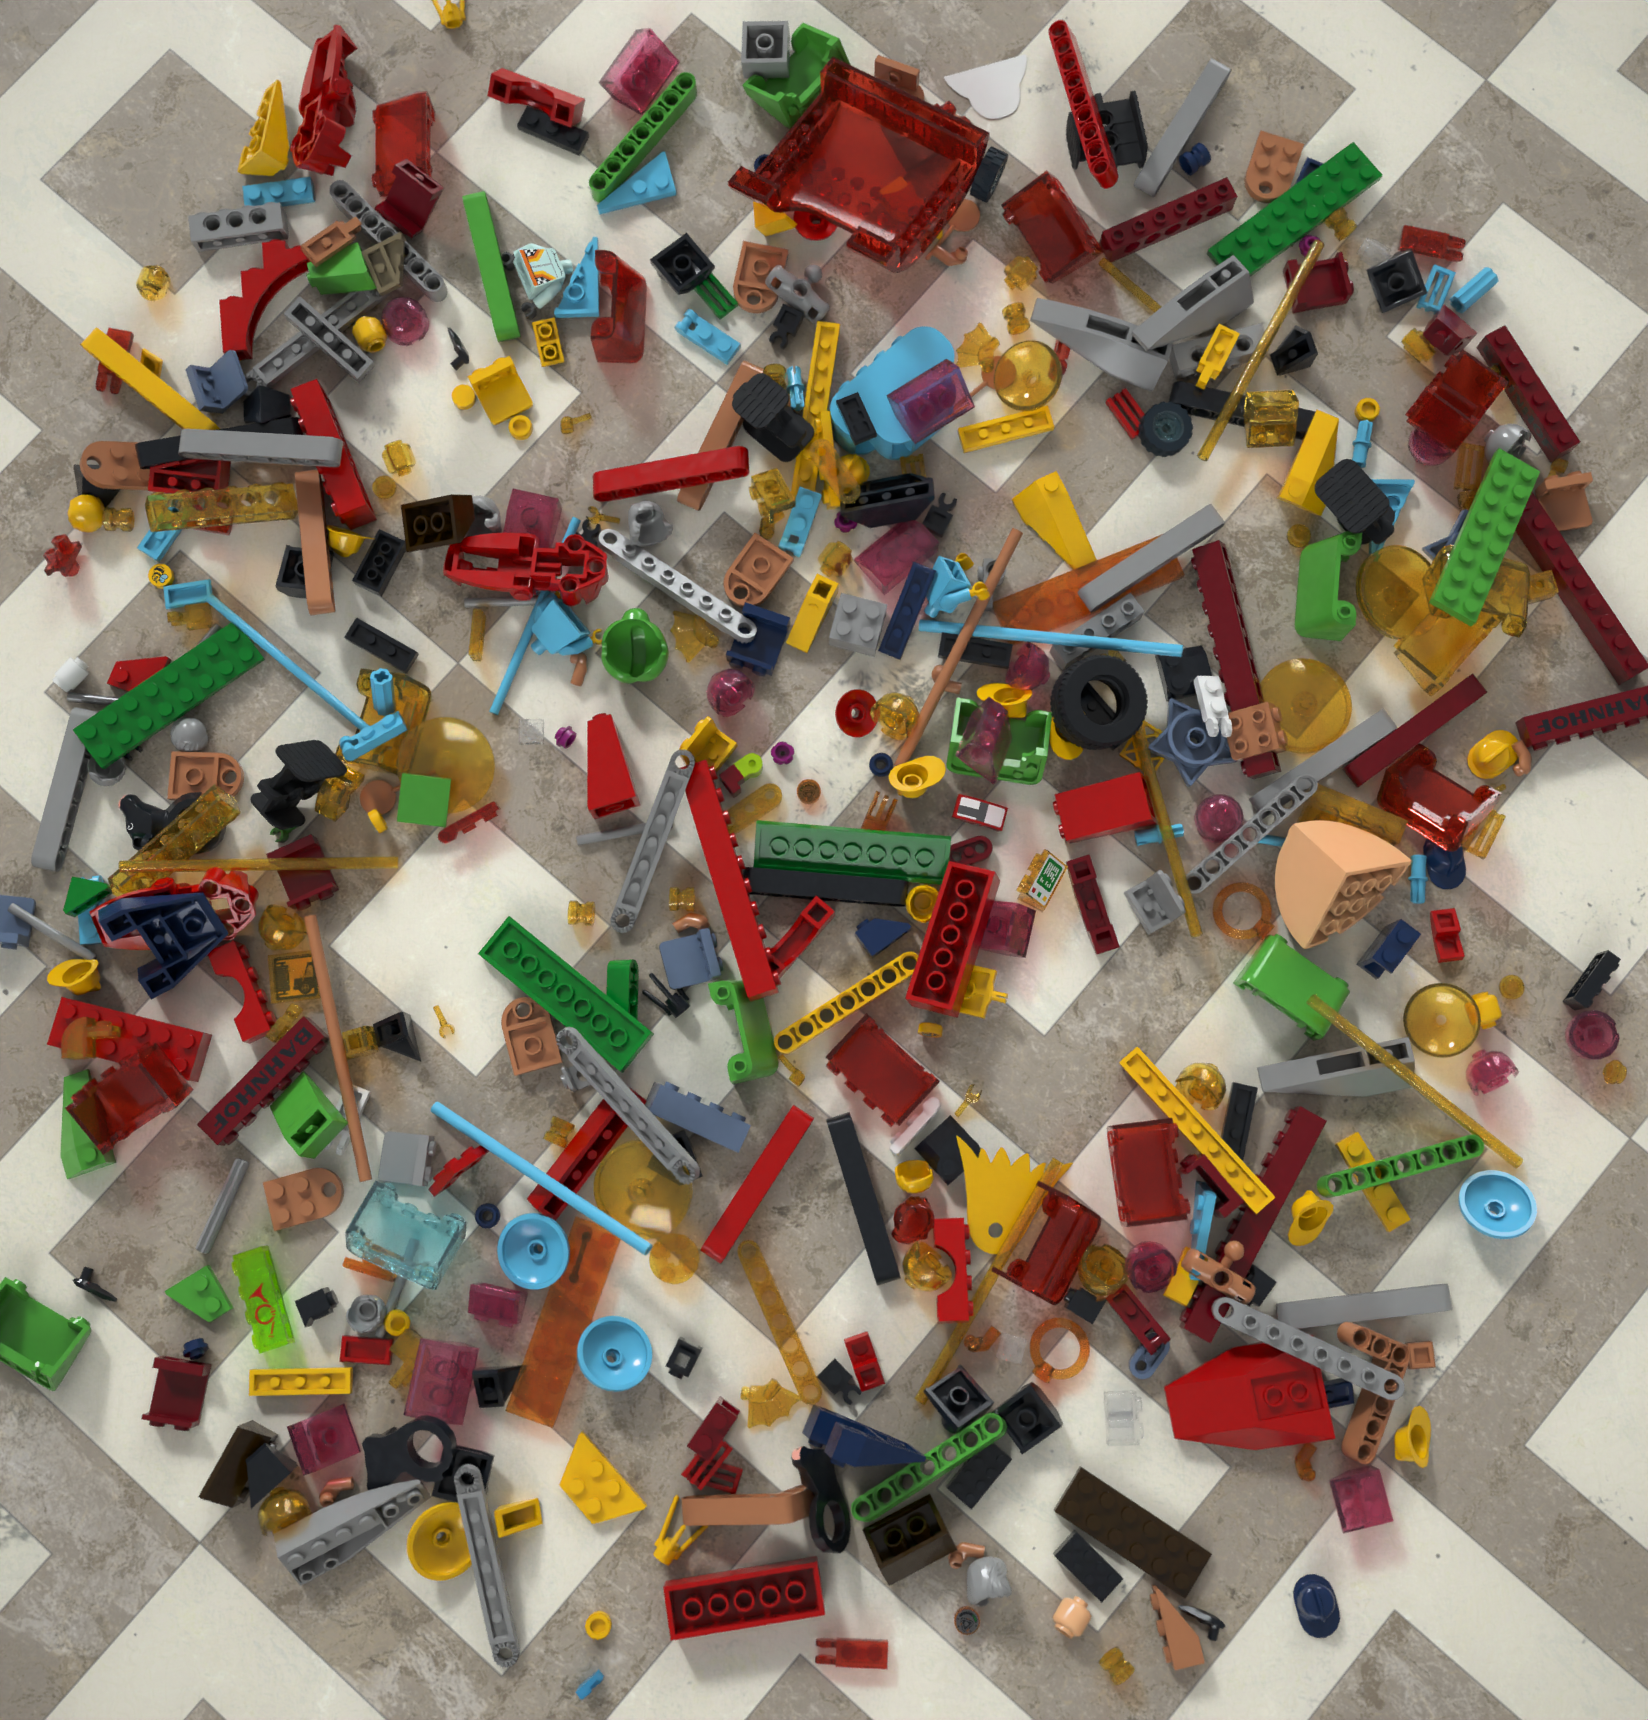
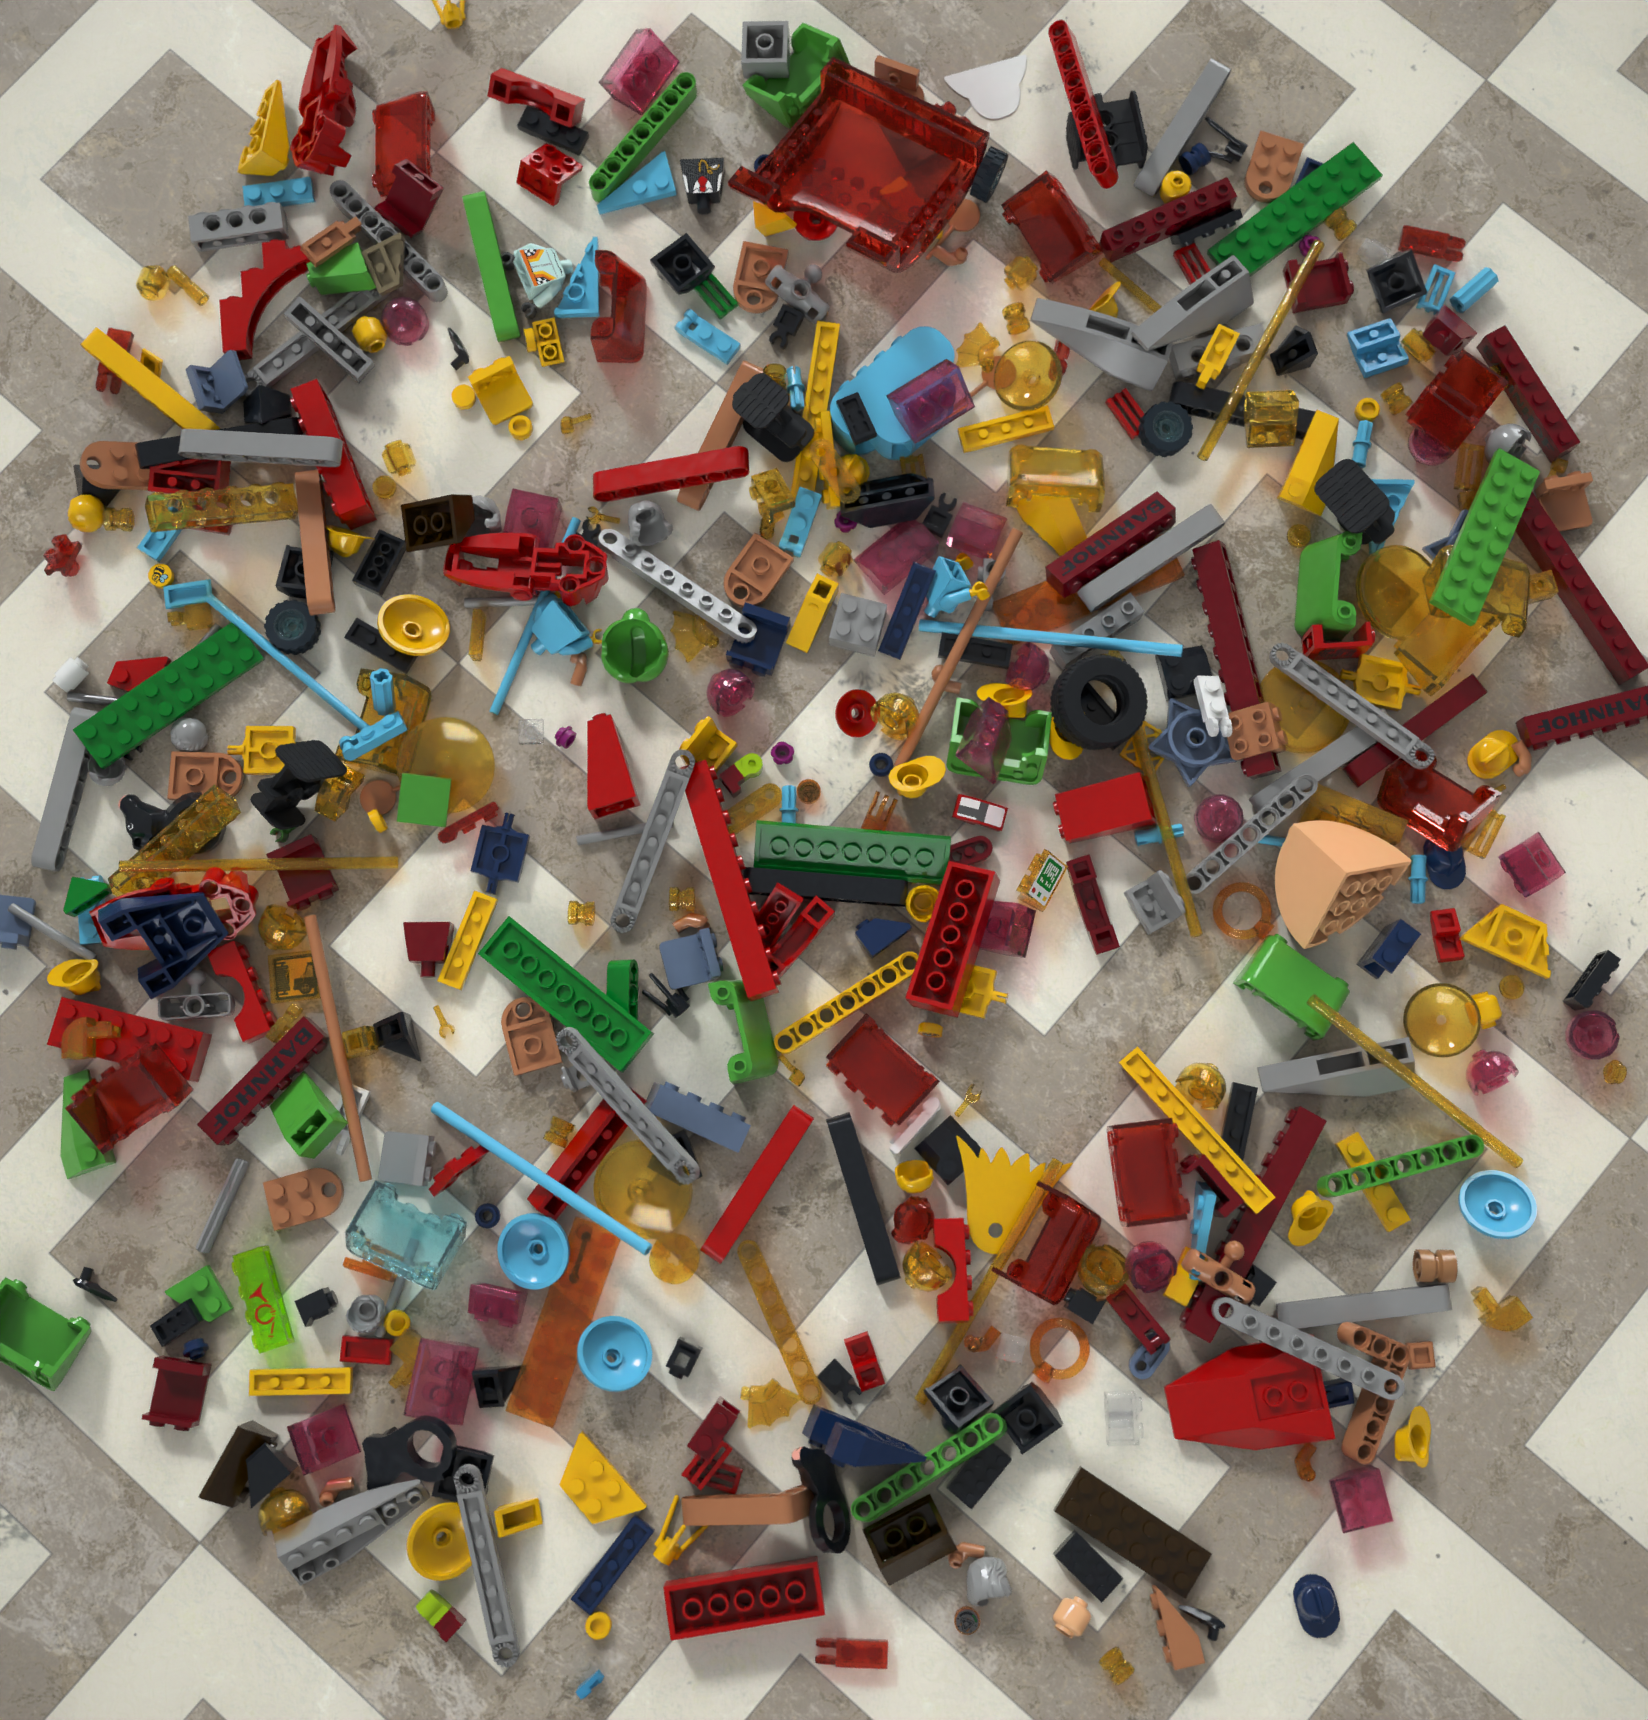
none -> black plate [150,1298,204,1347]
none -> light grey piece [158,968,235,1021]
none -> clear yellow piece [166,265,209,306]
none -> yellow plate [227,726,296,775]
none -> black wheel [264,599,321,655]
none -> yellow dish [377,594,450,656]
none -> dark red torso [403,922,454,978]
none -> leg [416,1589,467,1643]
none -> yellow plate [437,890,498,991]
none -> dark blue plate [470,813,530,895]
none -> red bracket [516,143,583,207]
none -> yellow tile [523,328,537,353]
none -> dark blue tile [571,1514,655,1616]
none -> torso [680,158,725,215]
none -> red piece [756,882,804,949]
none -> medium azure axle [779,785,799,823]
none -> clear pink slope [947,502,1007,559]
none -> clear yellow windscreen [1006,444,1105,513]
none -> dark red brick [1045,491,1176,599]
none -> yellow piece [1089,281,1121,318]
none -> yellow head [1159,171,1192,204]
none -> black plate [1170,208,1243,247]
none -> red tile [1173,243,1211,285]
none -> black plant [1205,117,1248,164]
none -> light grey plate [1269,642,1435,769]
none -> red panel [1301,622,1375,661]
none -> yellow plate [1339,654,1422,712]
none -> dark azure slope [1347,318,1409,378]
none -> clear yellow wheel [1380,382,1413,415]
none -> medium nougat wheel [1413,1249,1458,1283]
none -> yellow wing [1460,904,1551,979]
none -> clear yellow brick [1470,1286,1533,1331]
none -> clear pink slope [1498,832,1566,898]

